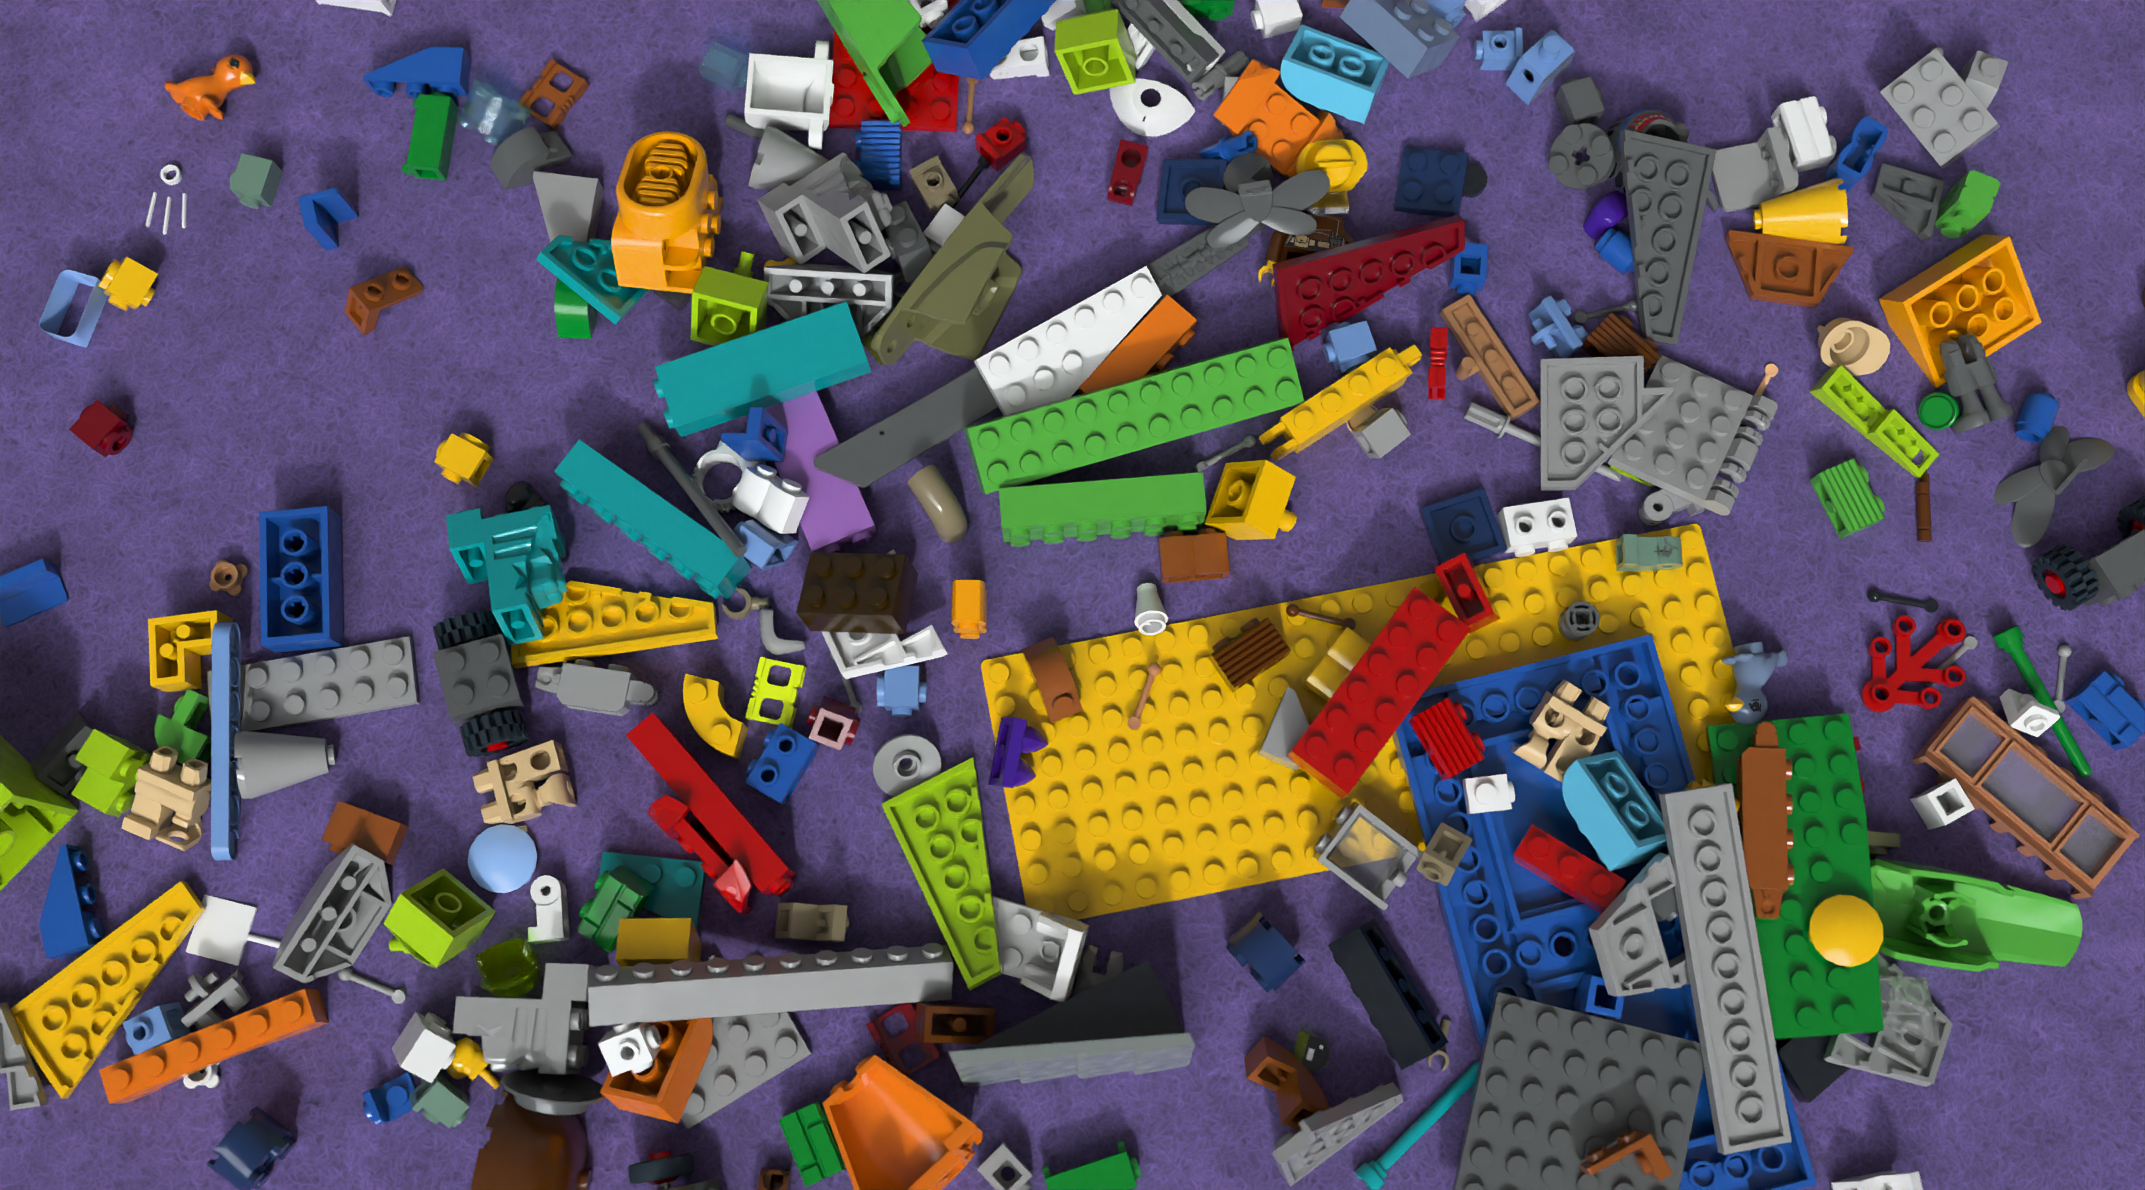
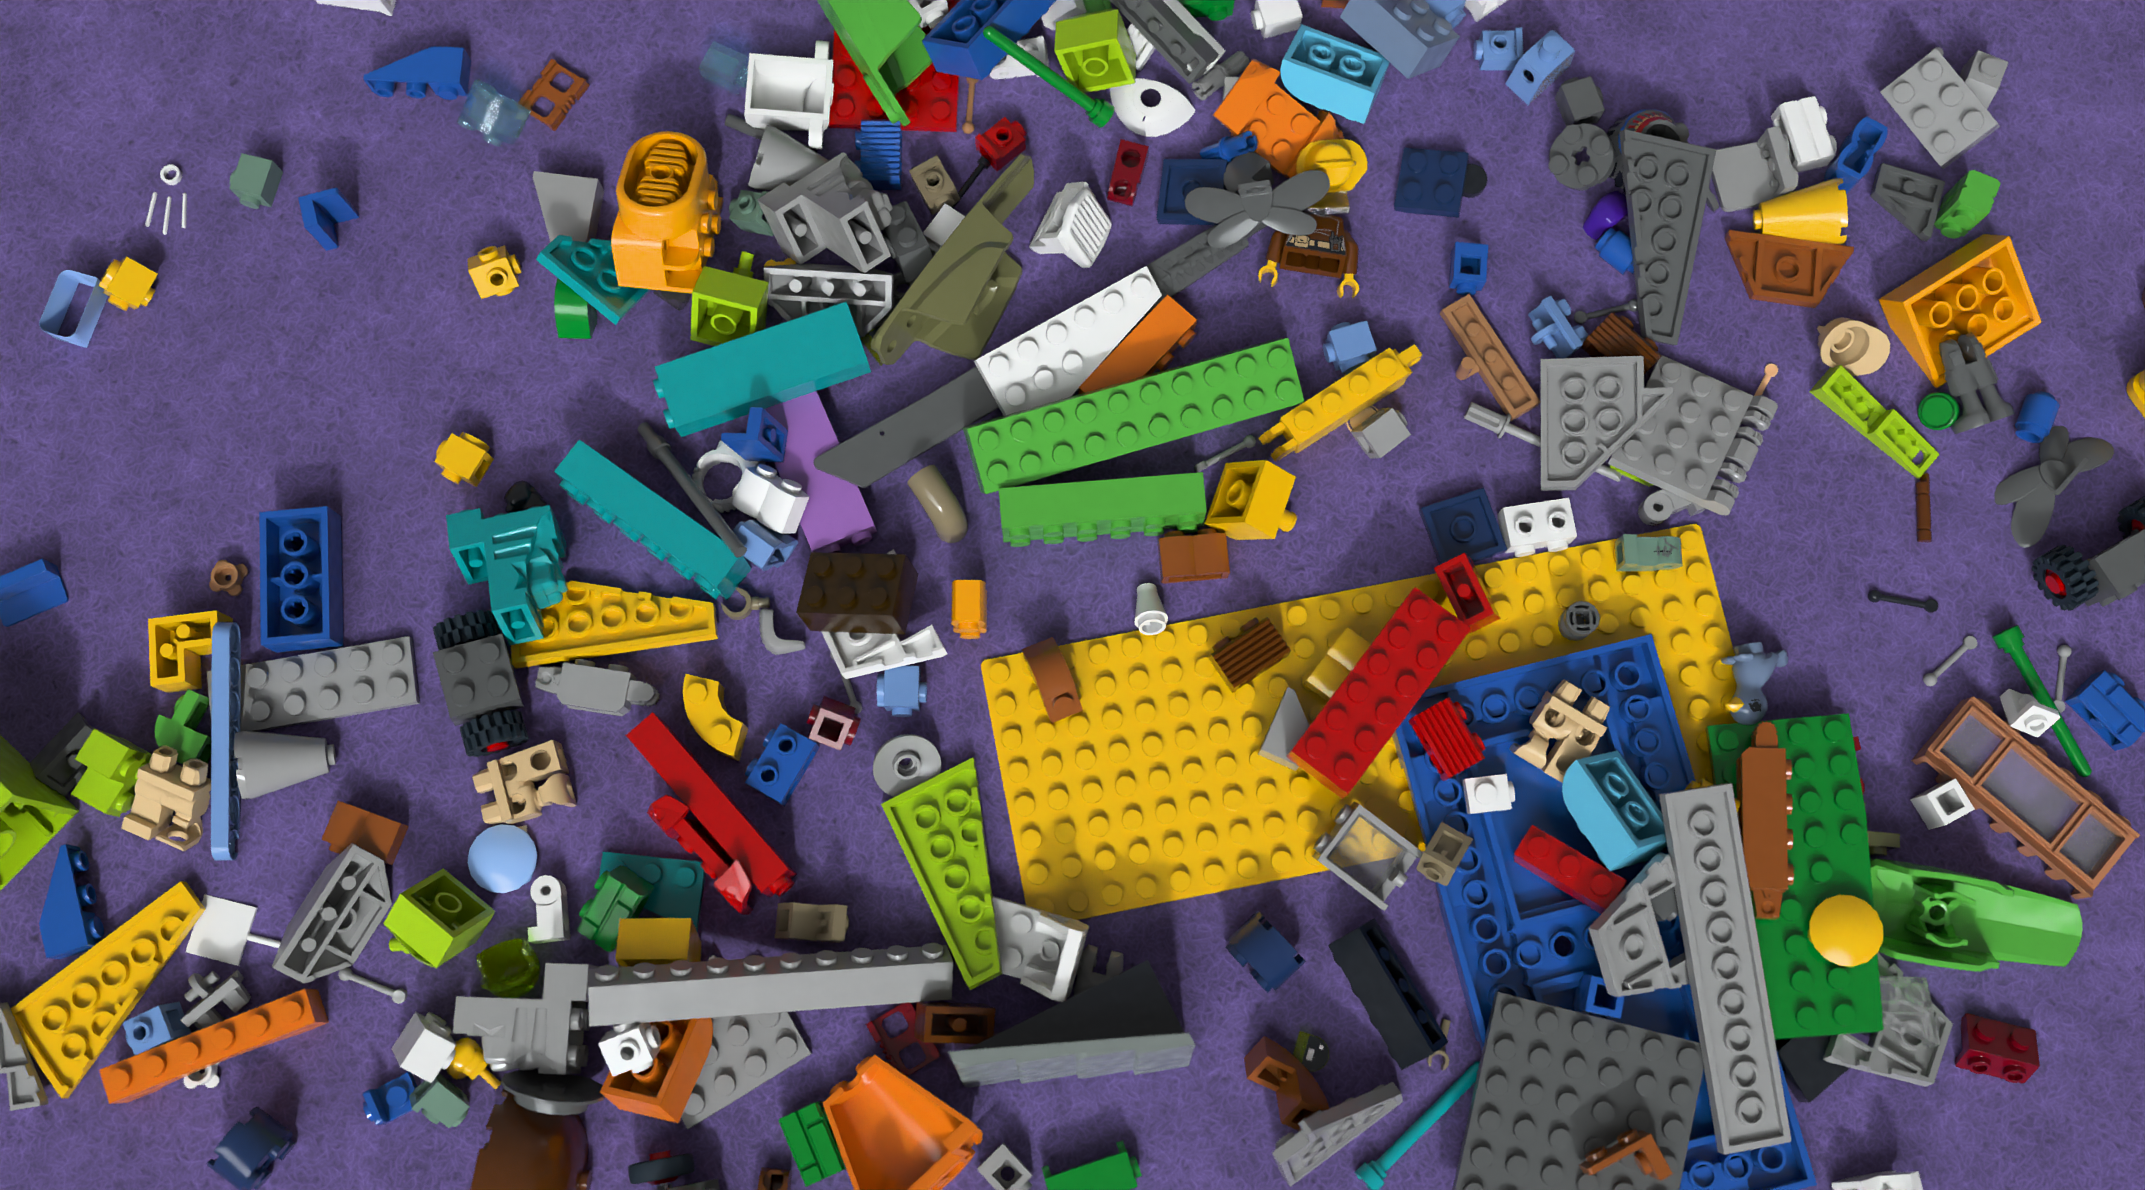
dark red brick [69,400,133,458] -> none
orange animal [165,54,256,121] -> none
dark orange bracket [344,266,423,335] -> none
green brick [401,92,459,181] -> none
dark grey brick [489,126,572,190] -> none
neon yellow piece [745,657,807,729] -> none
dark purple tile [988,717,1049,788] -> none
nougat hinge [1128,662,1161,730] -> none
dark red wing [1273,215,1465,351] -> none
reddish brown hinge [1286,604,1356,630] -> none
red piece [1428,327,1448,400] -> none
bright green brick [1810,458,1886,540] -> none
red plant [1861,615,1966,713] -> none
none -> yellow brick [468,245,522,299]
none -> sand green brick [729,190,773,236]
none -> green piece [983,26,1115,128]
none -> white piece [1029,182,1112,268]
none -> dark red bracket [1955,1013,2040,1083]

